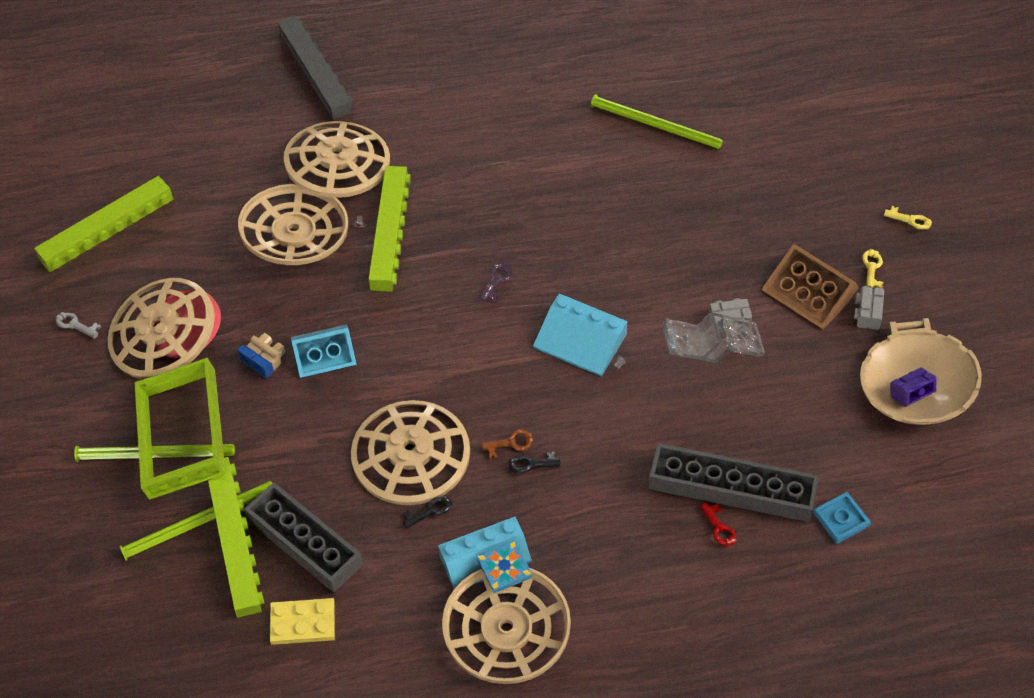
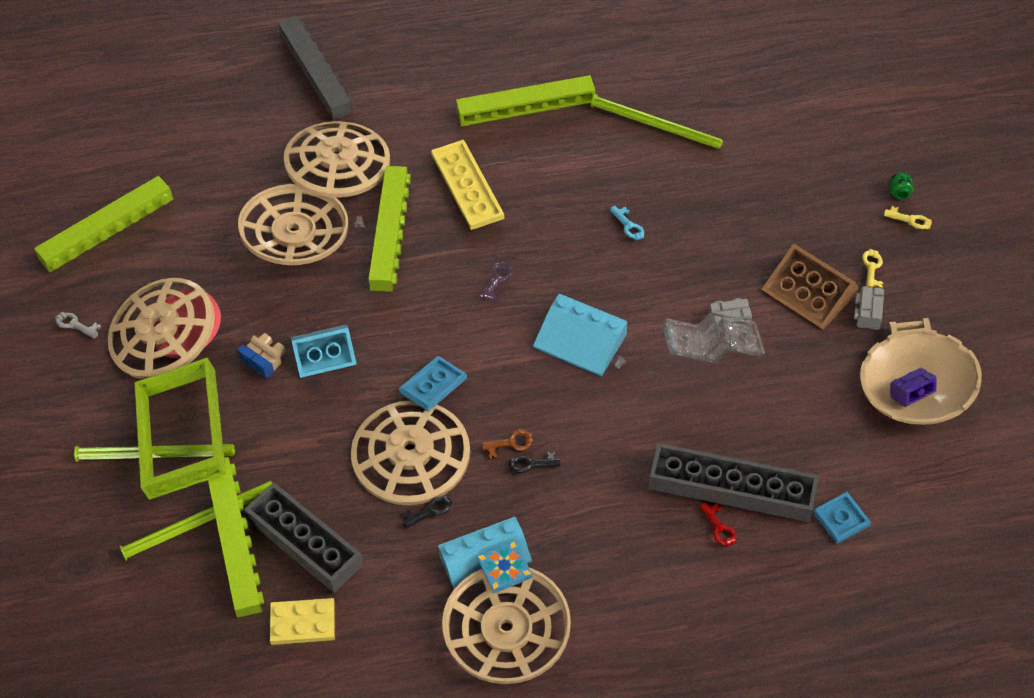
none -> dark azure tile [399,356,467,412]
none -> light yellow plate [431,140,504,230]
none -> lime brick [456,75,595,126]
none -> medium azure piece [610,206,644,241]
none -> green head [889,172,914,200]

